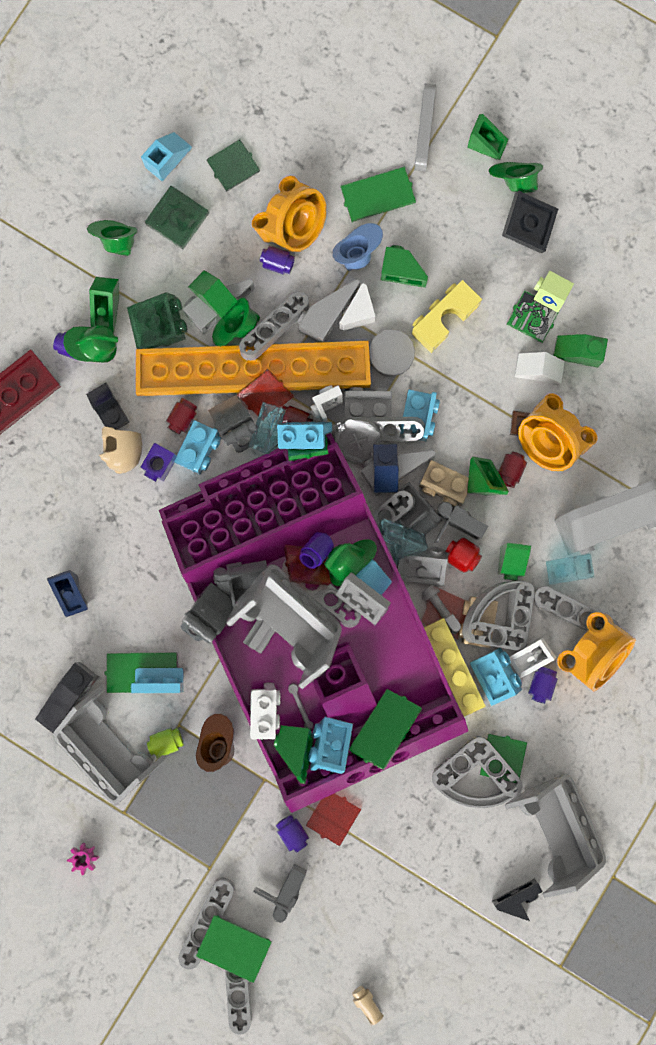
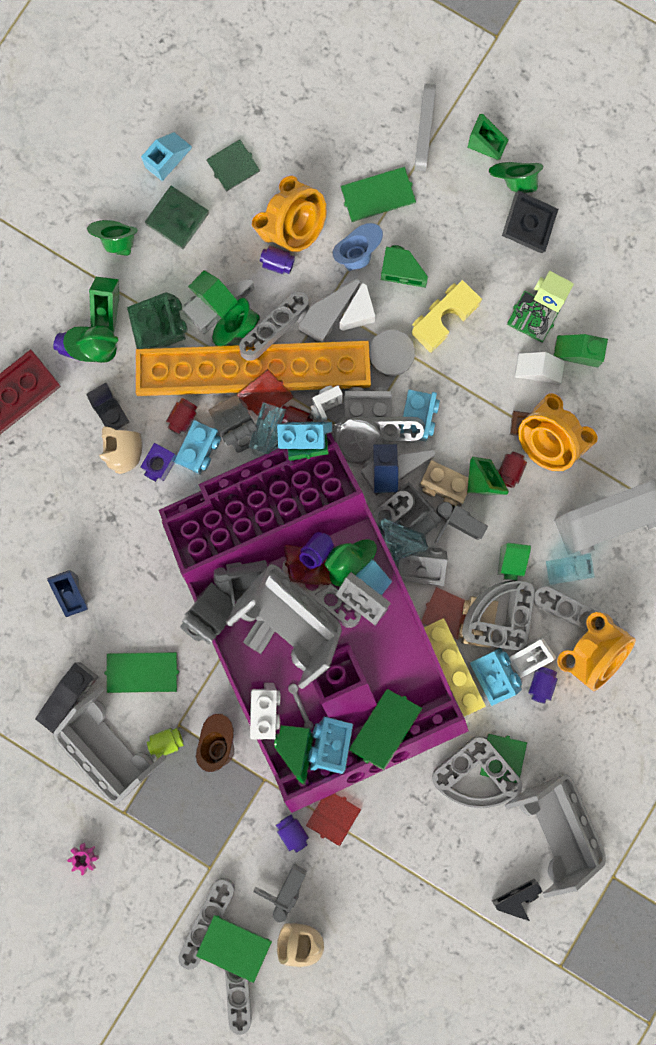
medium azure bracket [131,668,184,693] -> none
tan animal [352,986,384,1025] -> none
light grey hinge [422,585,461,634] -> none
red head [445,537,482,573] -> none
none -> tan piece [277,923,324,967]

